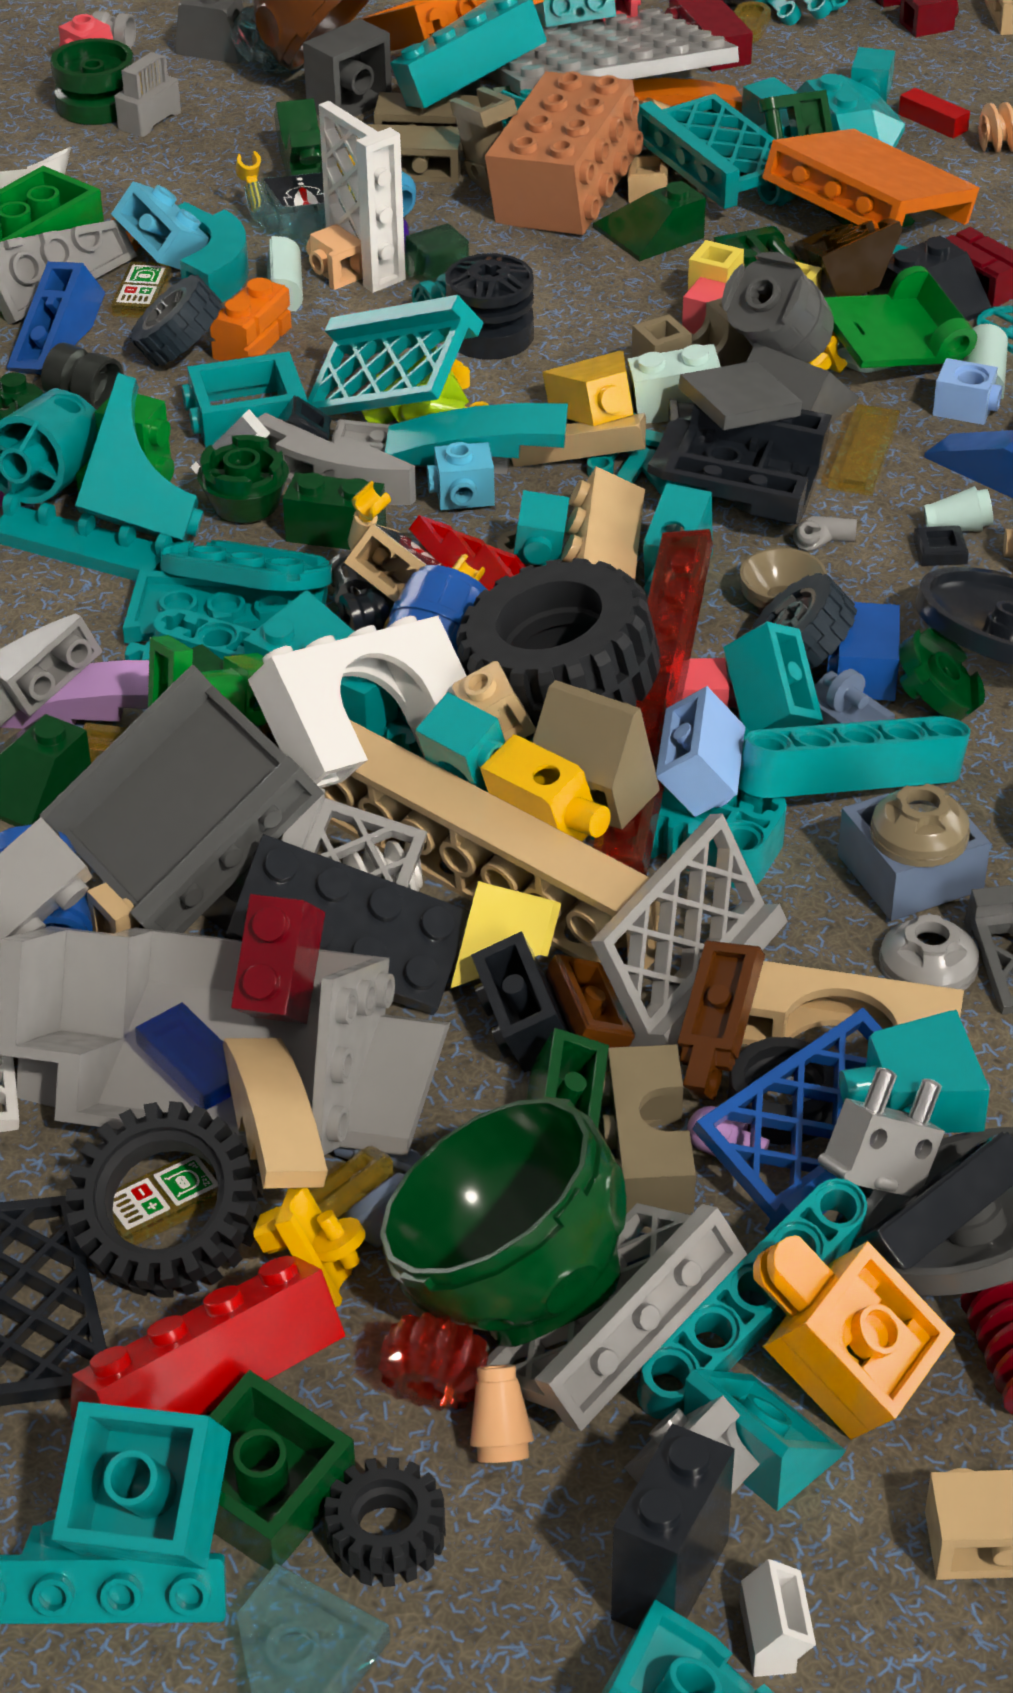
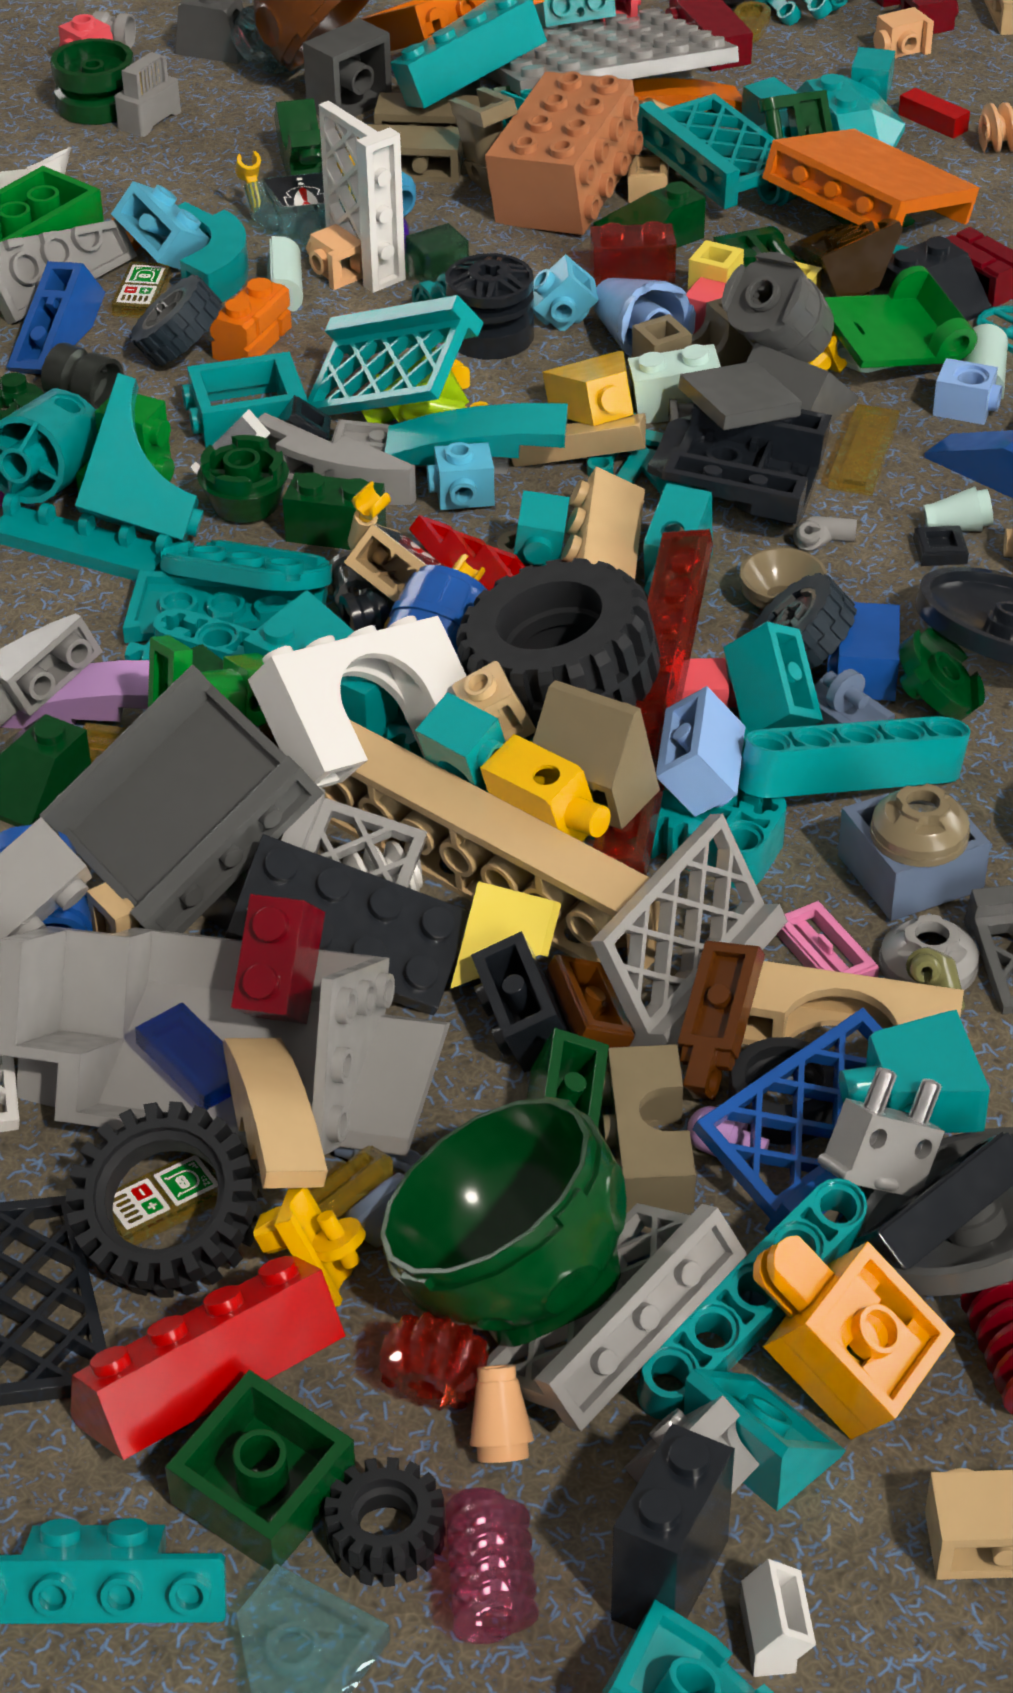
teal brick [51,1401,231,1570] -> none
none -> clear pink piece [445,1487,539,1644]
none -> medium azure brick [532,254,599,331]
none -> clear red brick [590,221,676,287]
none -> light blue cone [592,278,696,358]
none -> bright pink tile [777,901,879,977]
none -> light nougat brick [873,7,934,58]
none -> olive arm [906,947,966,1011]

